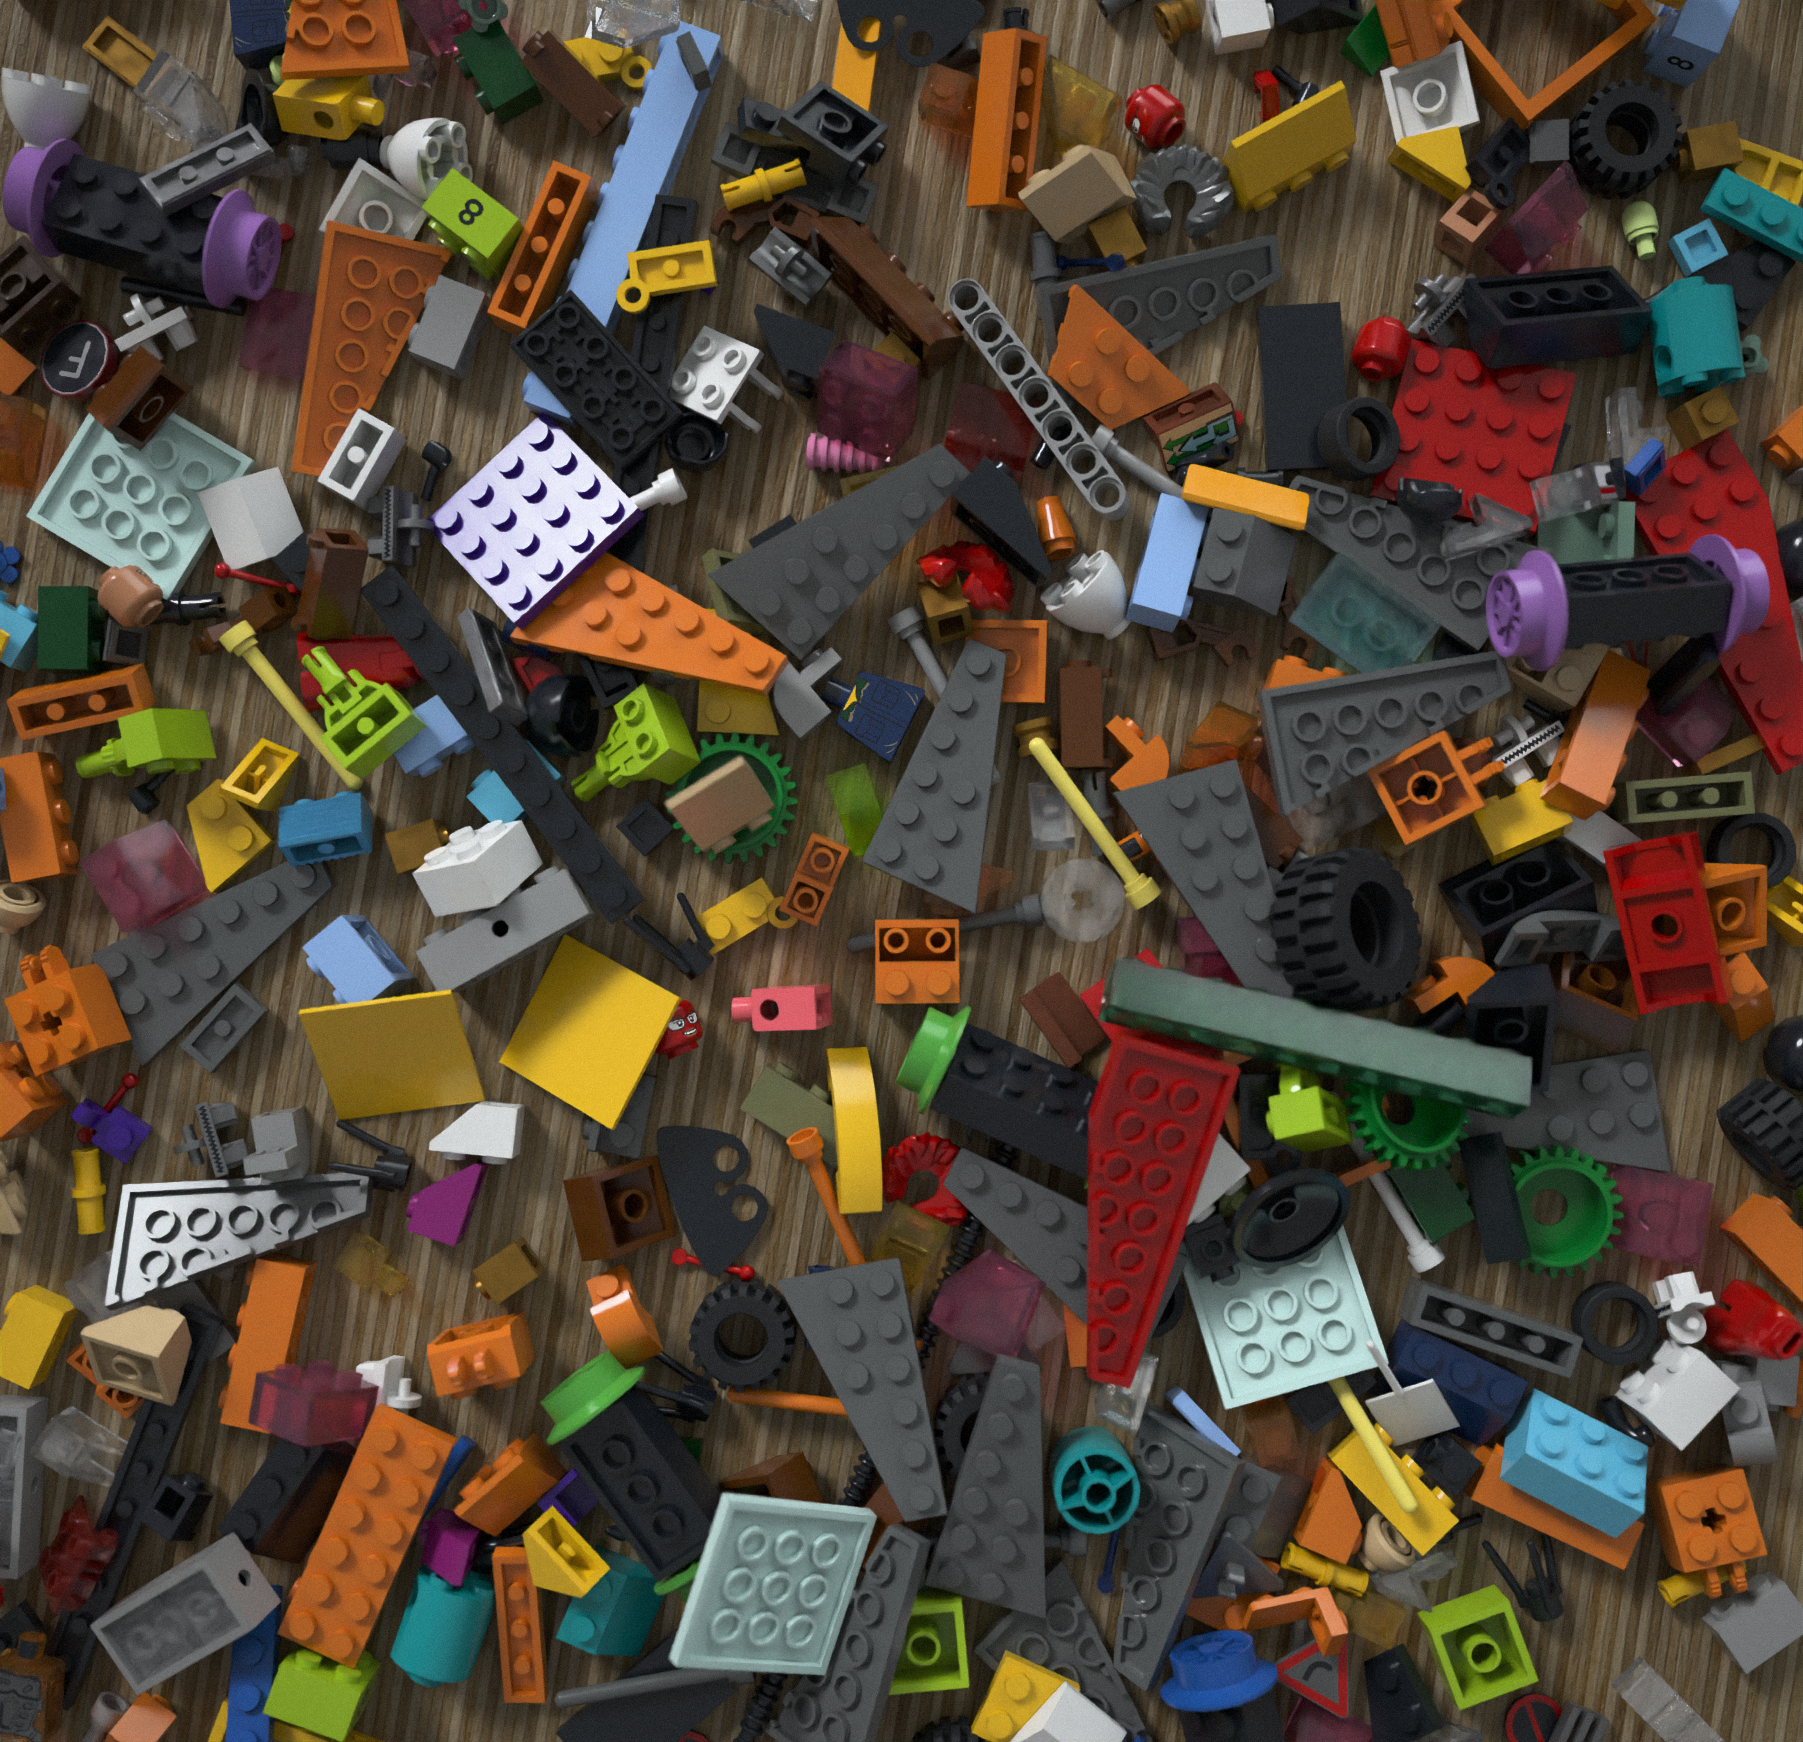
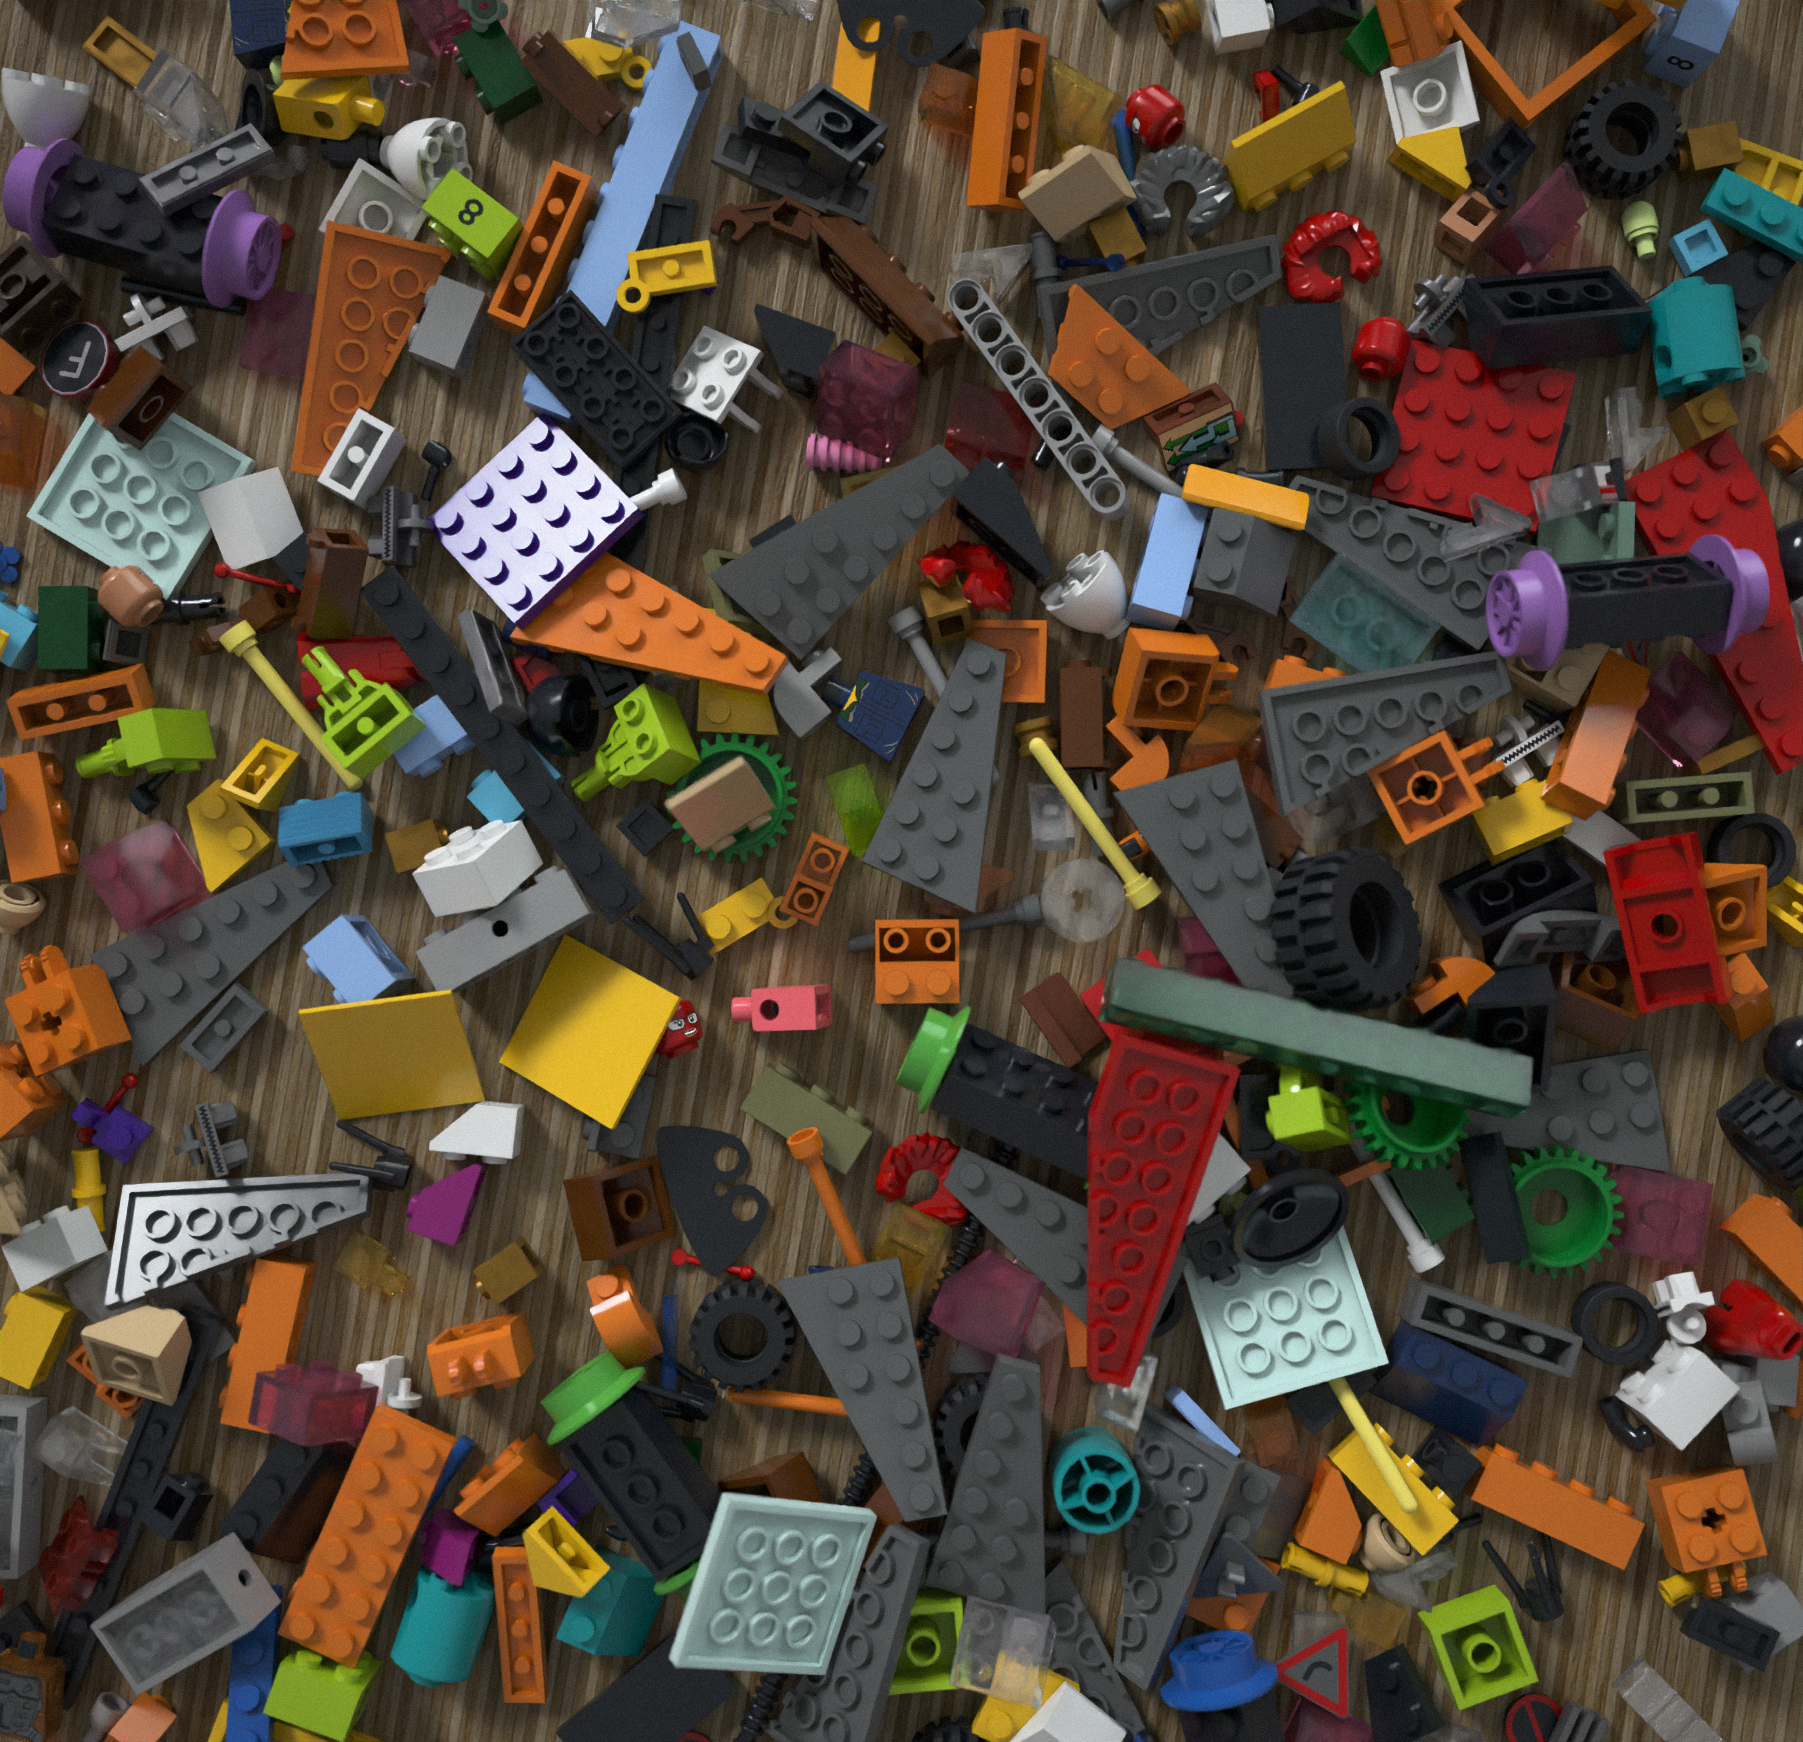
light grey brick [243,1106,310,1184] -> none
dark grey piece [555,1668,756,1708] -> none
yellow pin [720,158,807,211] -> none
flat silver hips [749,227,832,308] -> none
yellow slope [825,1047,882,1215] -> none
orange cone [1036,496,1078,561] -> none
clear blue hinge [1097,1527,1121,1593] -> none
orange bracket [1243,1587,1348,1657] -> none
white piece [1365,1340,1460,1447] -> none
black hair [1397,477,1463,525] -> none
medium azure brick [1500,1388,1648,1538] -> none
dark grey slope [1530,119,1570,173] -> none
blue tile [1624,438,1666,496] -> none
black tile [1647,632,1721,717] -> none
none -> white brick [1,1205,108,1292]
none -> blue piece [661,1282,679,1408]
none -> clear slope [948,1596,1058,1710]
none -> clear slope [949,243,1033,308]
none -> orange hinge [1110,628,1239,731]
none -> blue bar [1111,110,1146,235]
none -> red piece [1280,210,1383,303]
none -> black plate [1679,1591,1781,1672]

